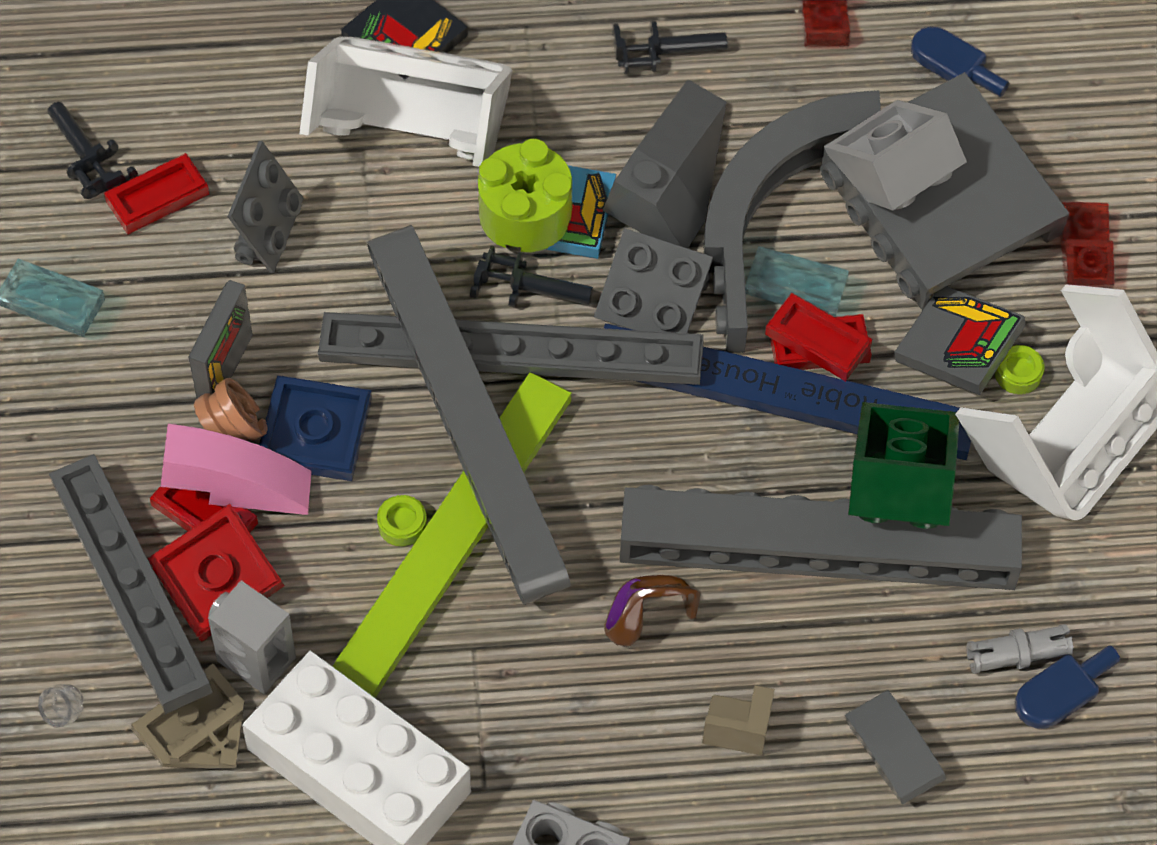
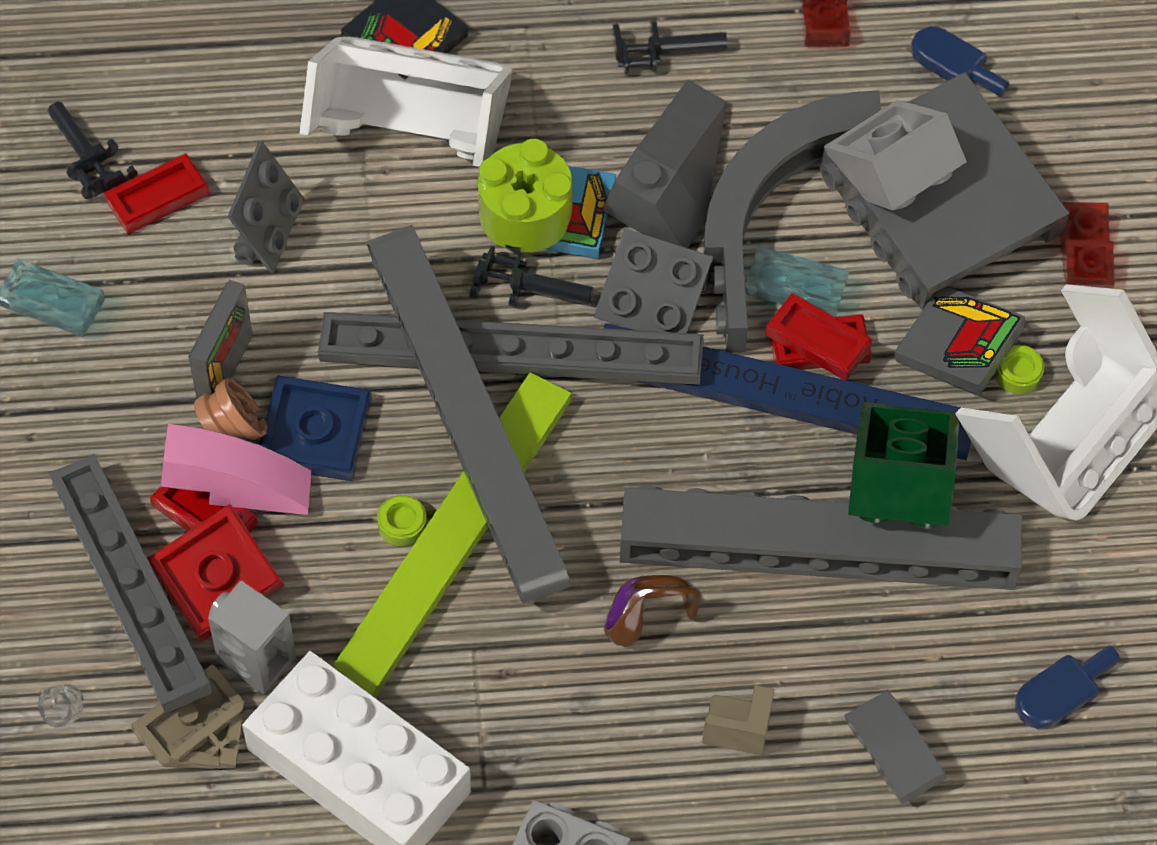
light grey pin [966,624,1073,674] -> none

